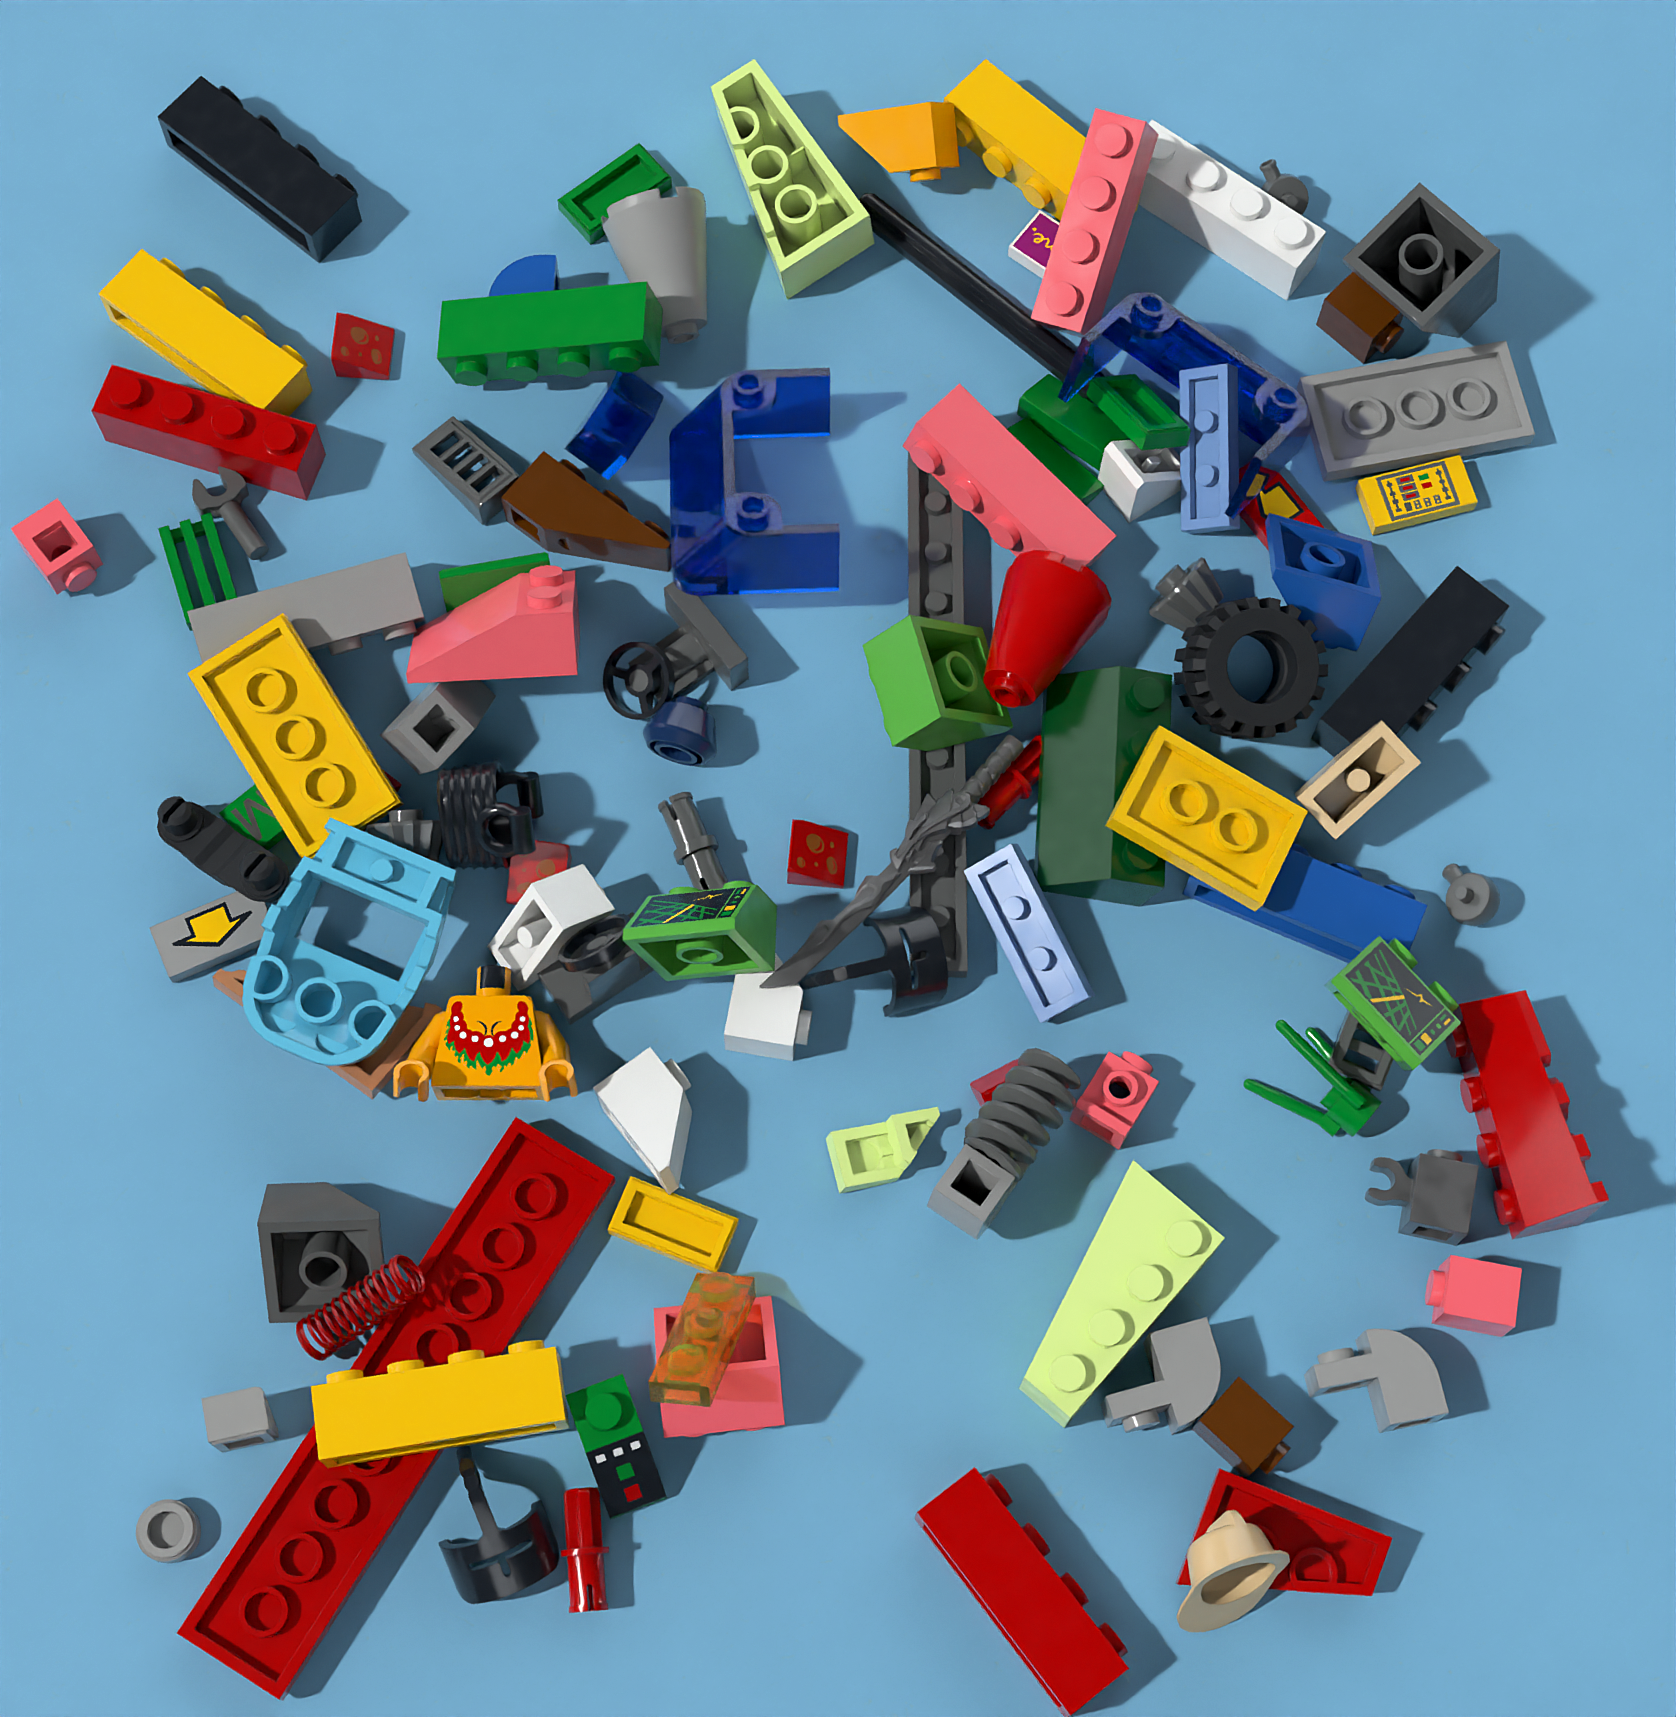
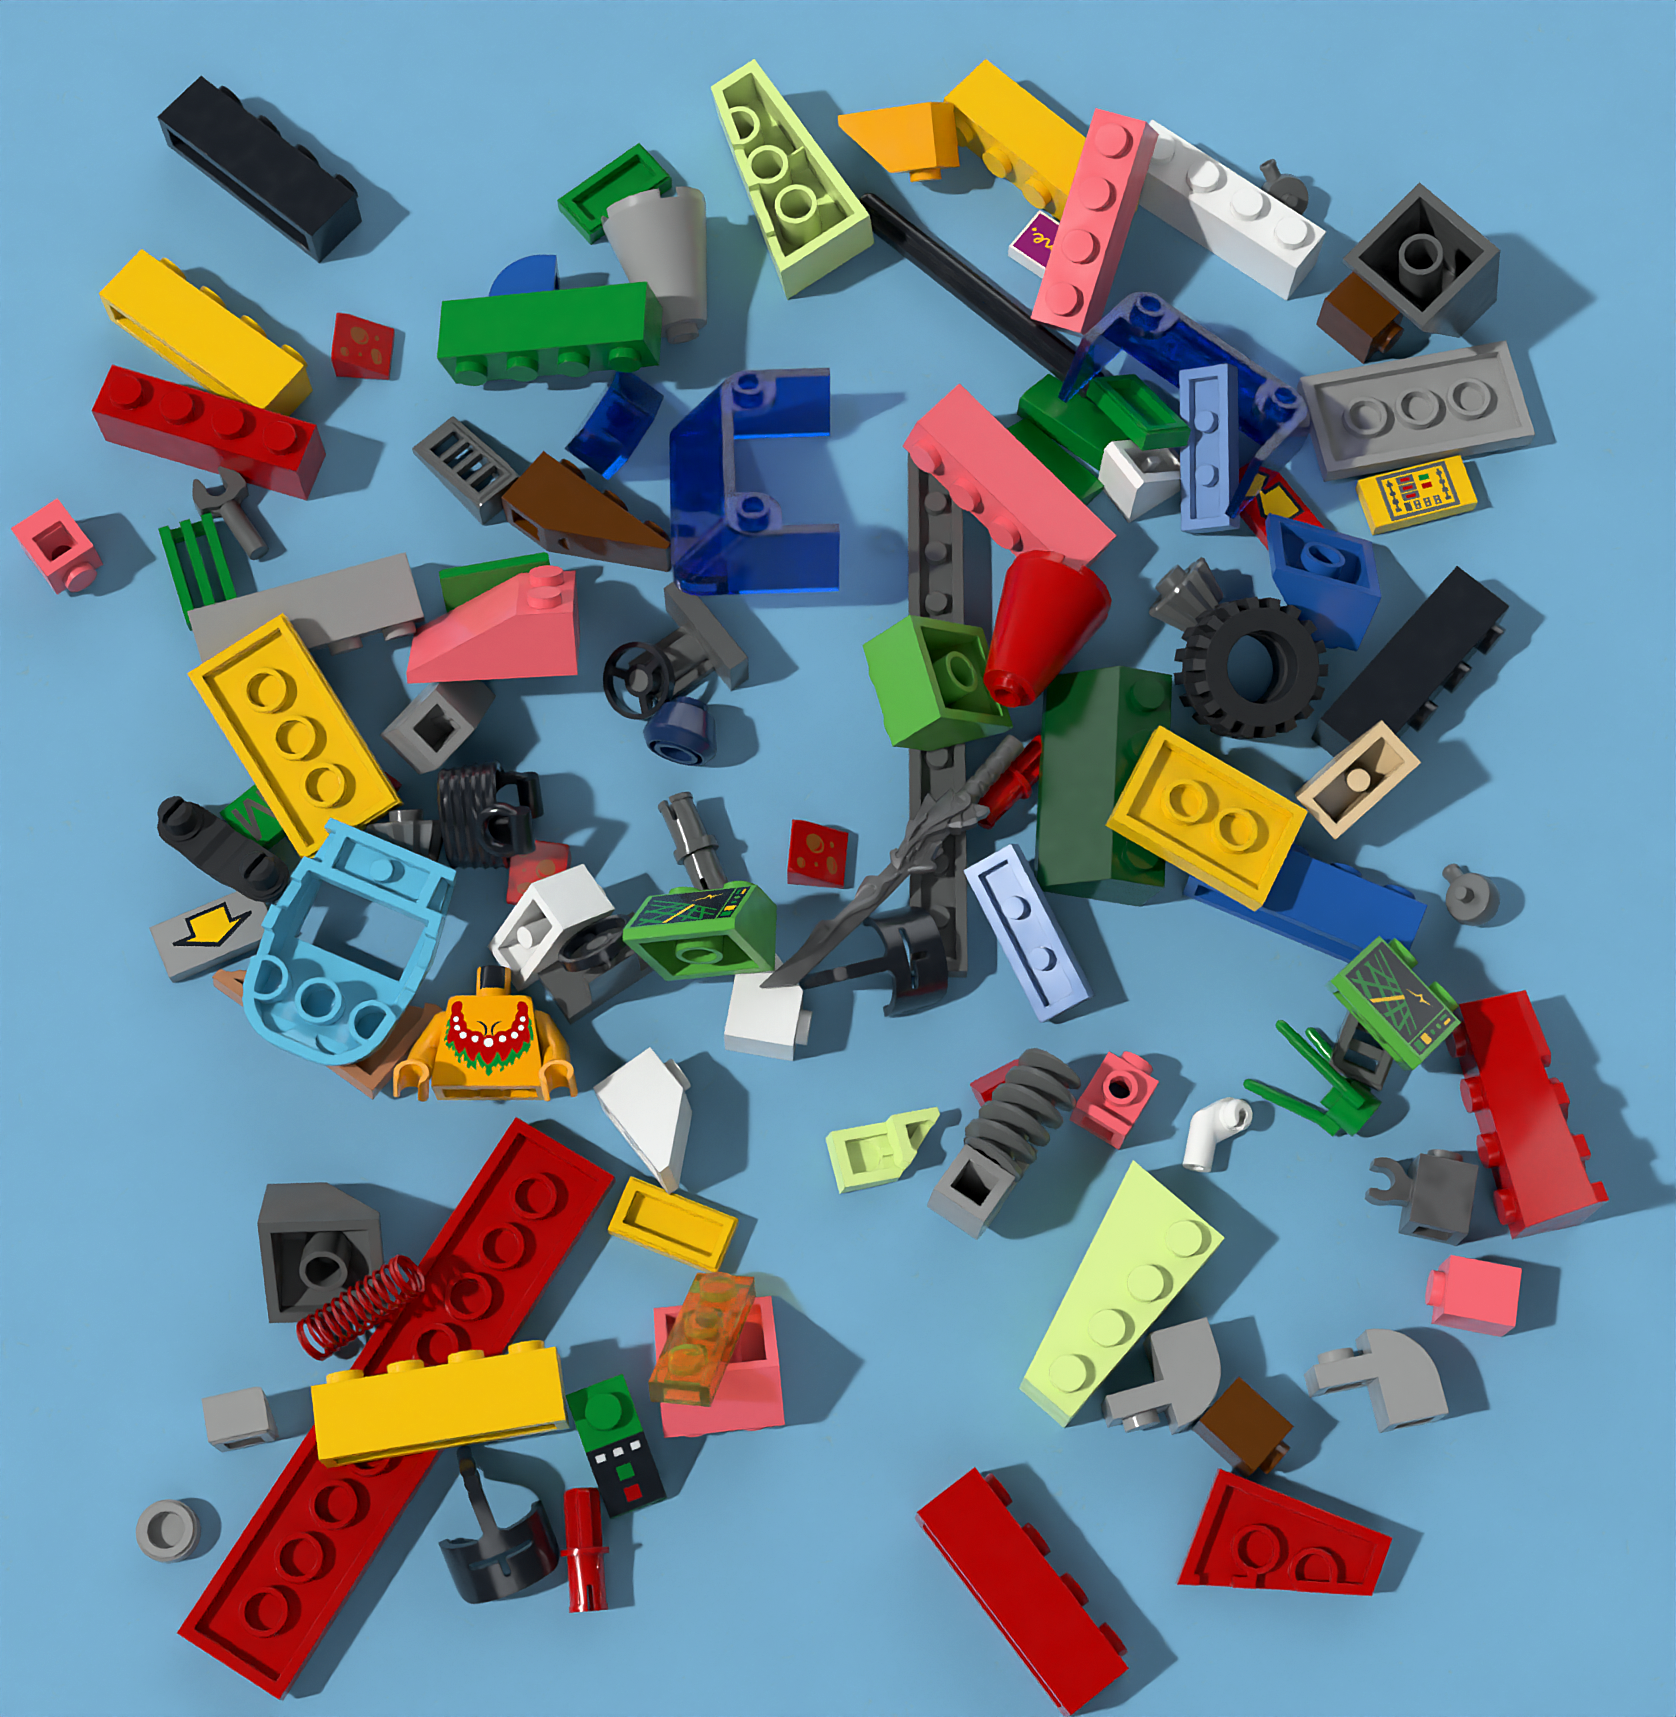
tan piece [1176,1510,1290,1632] -> none
none -> white arm [1183,1097,1253,1172]

